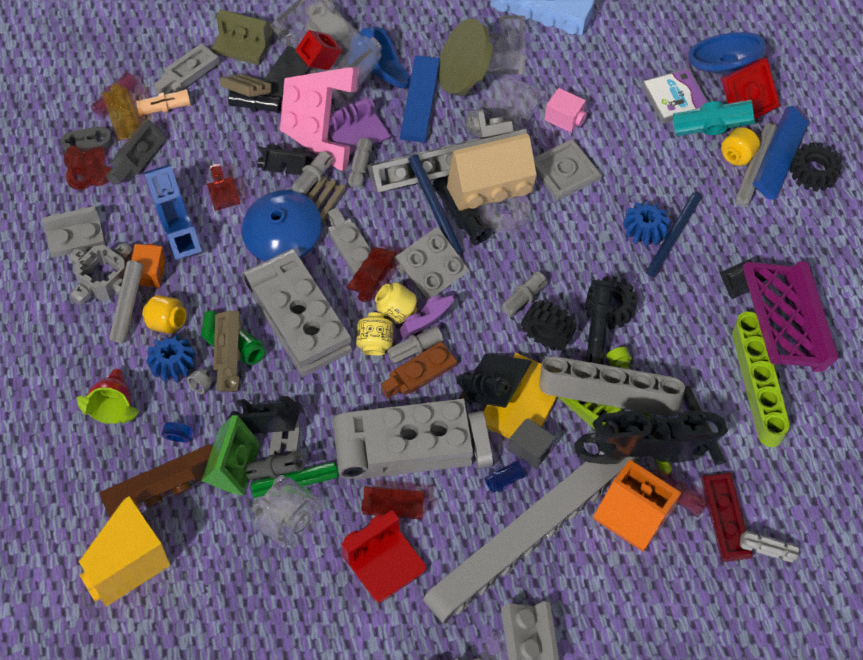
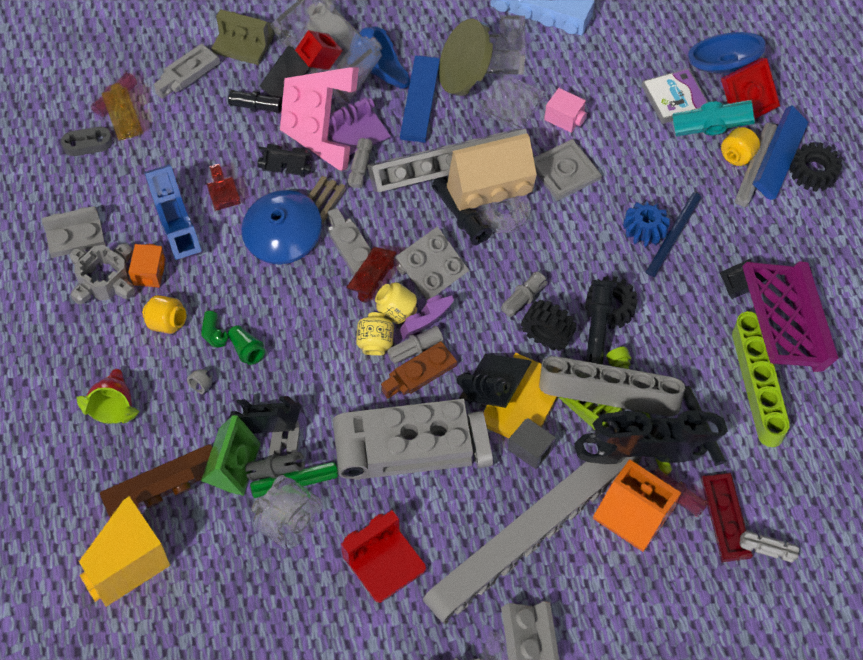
clear red plate [64,145,112,190] -> none
dark grey hinge [106,119,166,185] -> none
light grey axle [109,260,143,344] -> none
light nougat pin [136,89,191,117] -> none
blue gear [146,333,196,383] -> none
clear blue tile [162,422,193,443] -> none
dark tan hinge [213,310,241,392] -> none
dark tan tile [220,73,271,97] -> none
light grey hinge [242,248,352,377] -> none
light grey axle [292,151,333,195] -> none
clear red hinge [361,486,425,520] -> none
dark blue bar [408,154,463,254] -> none
light grey bracket [466,110,513,137] -> none
clear blue pin [485,461,525,493] -> none

